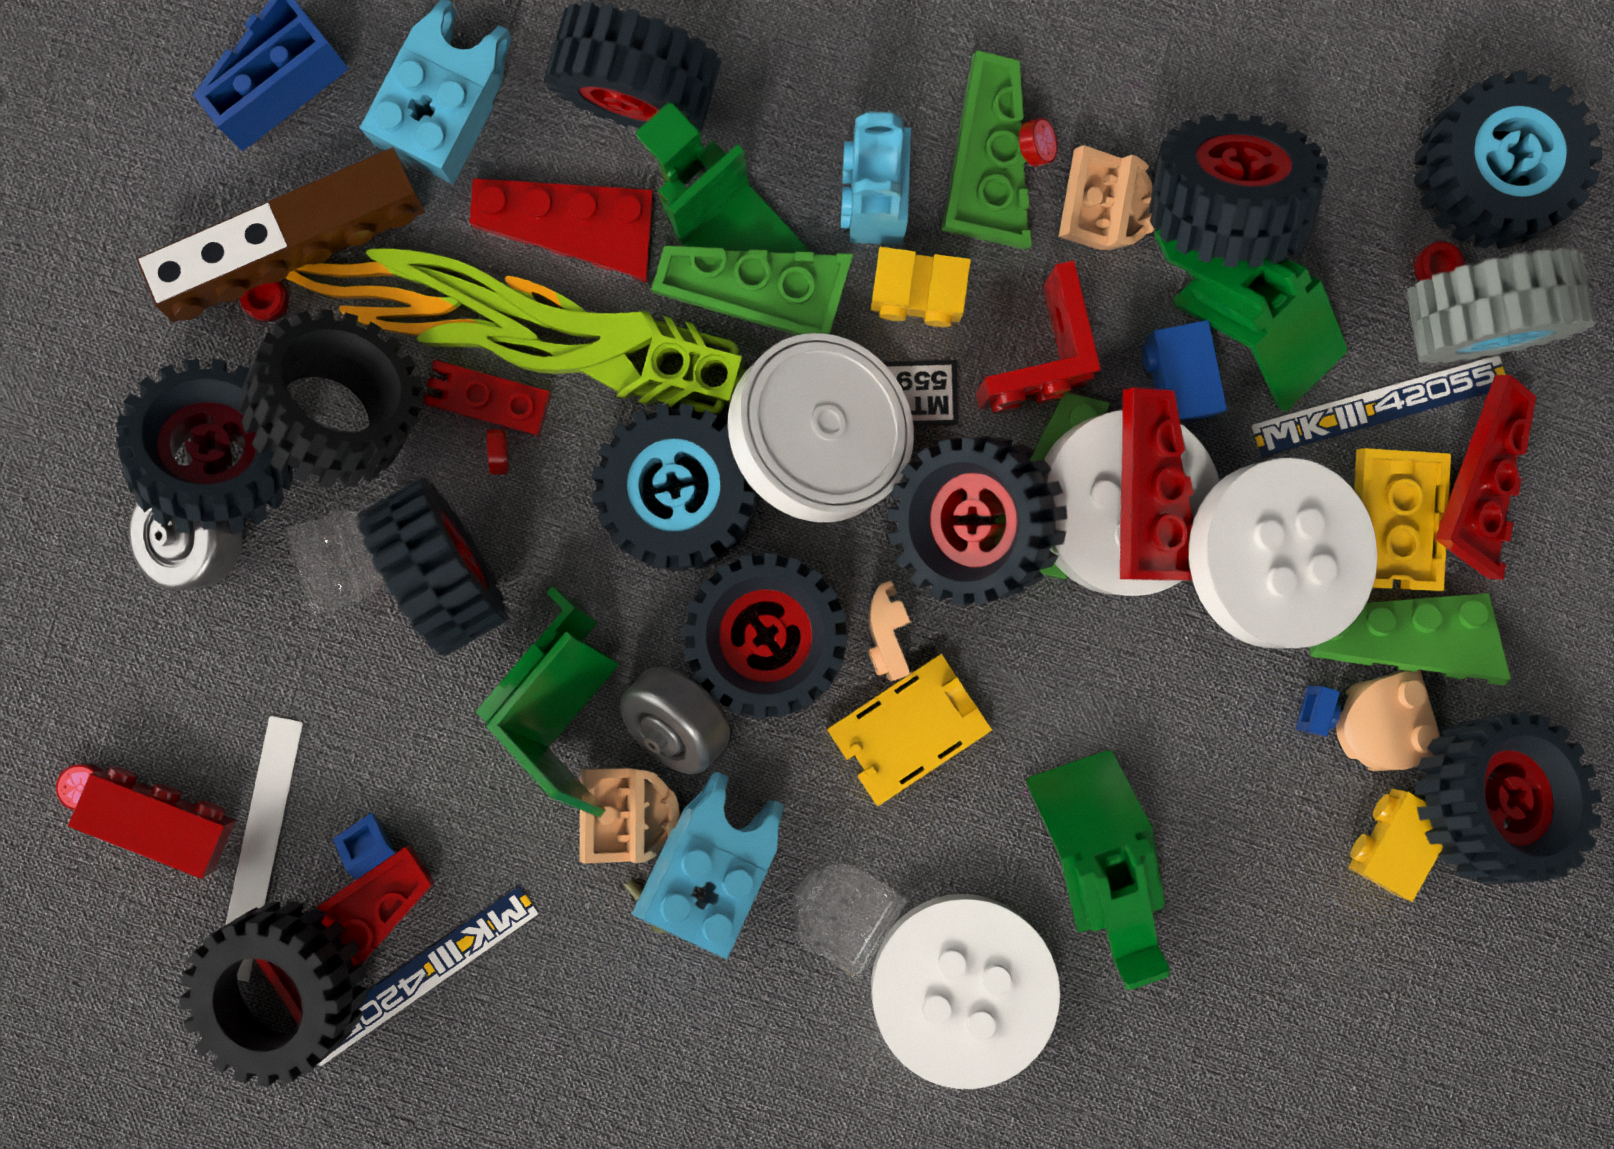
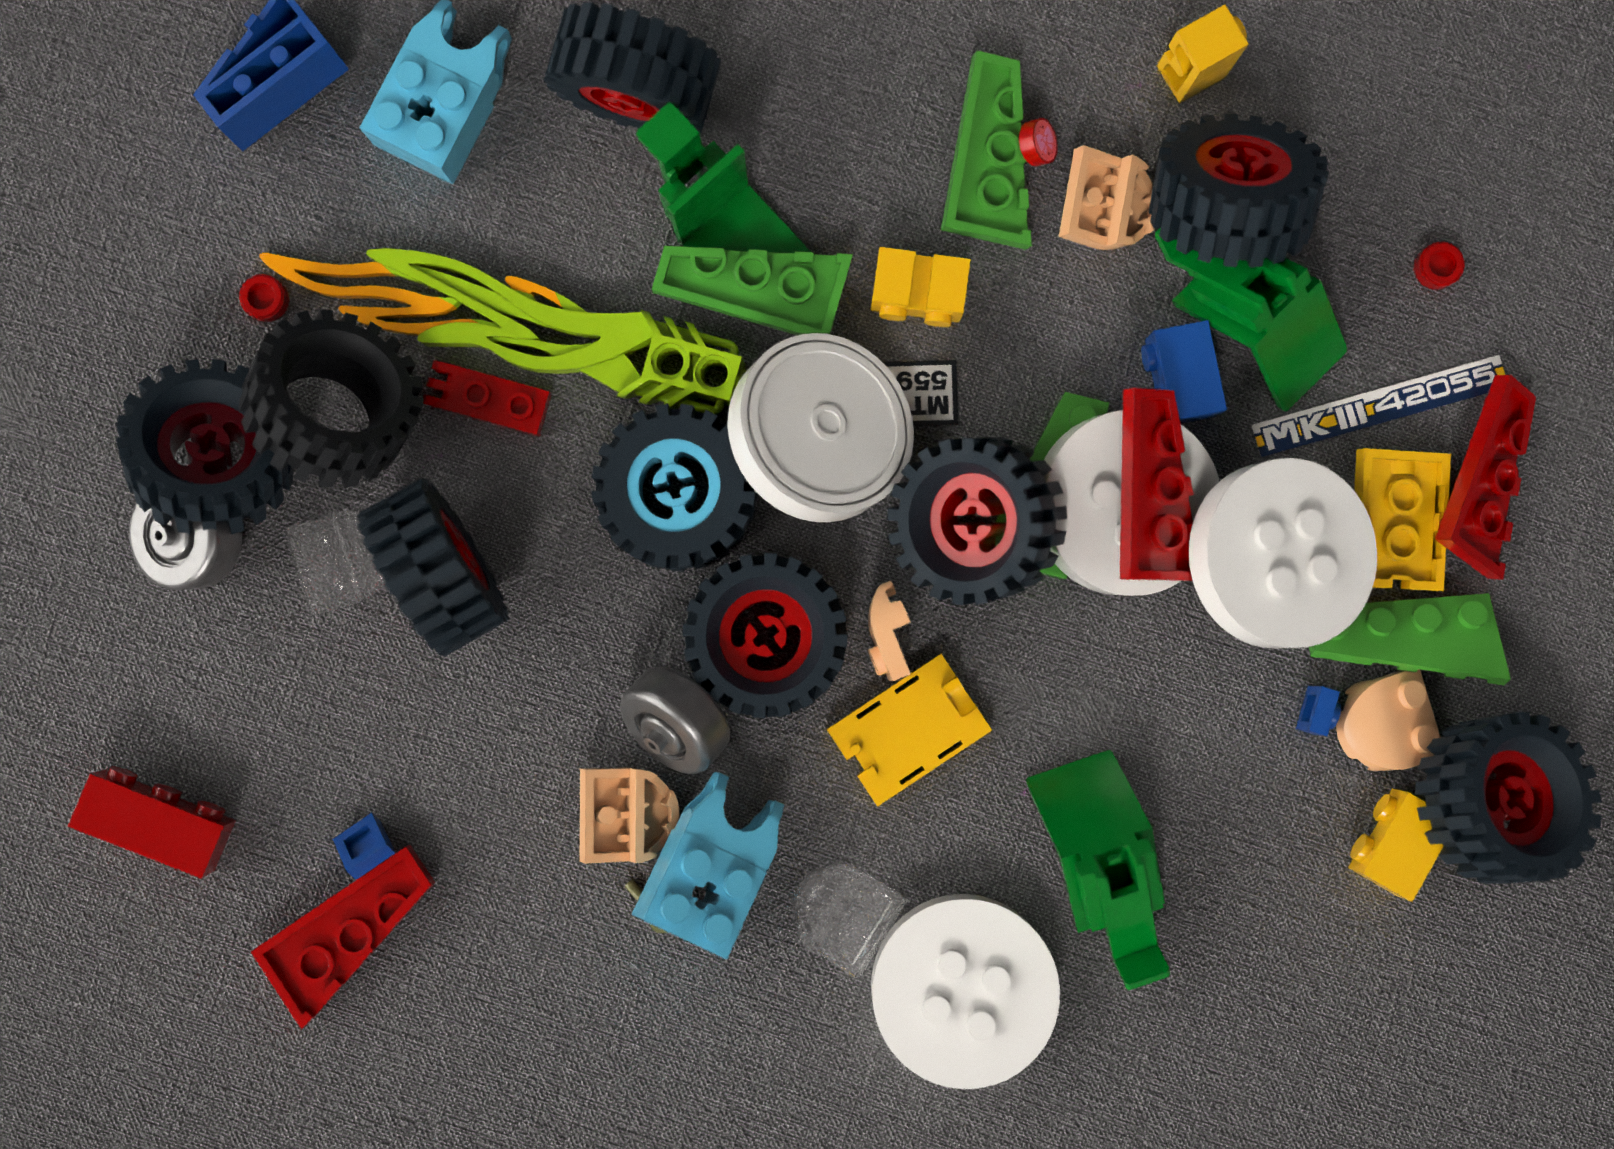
tile [56,763,101,810] -> none
reddish brown brick [136,147,425,323] -> none
black tyre [179,901,368,1087] -> none
white sticker [225,716,303,982] -> none
sticker [319,886,538,1066] -> none
red wing [469,178,654,283] -> none
green piece [476,585,619,818] -> none
red tile [487,429,509,476] -> none
medium azure brick [841,112,911,245] -> none
red bracket [976,260,1101,414] -> none
light grey wheel [1406,249,1595,363] -> none
black wheel [1414,71,1602,249] -> none
none -> yellow brick [1157,4,1249,104]

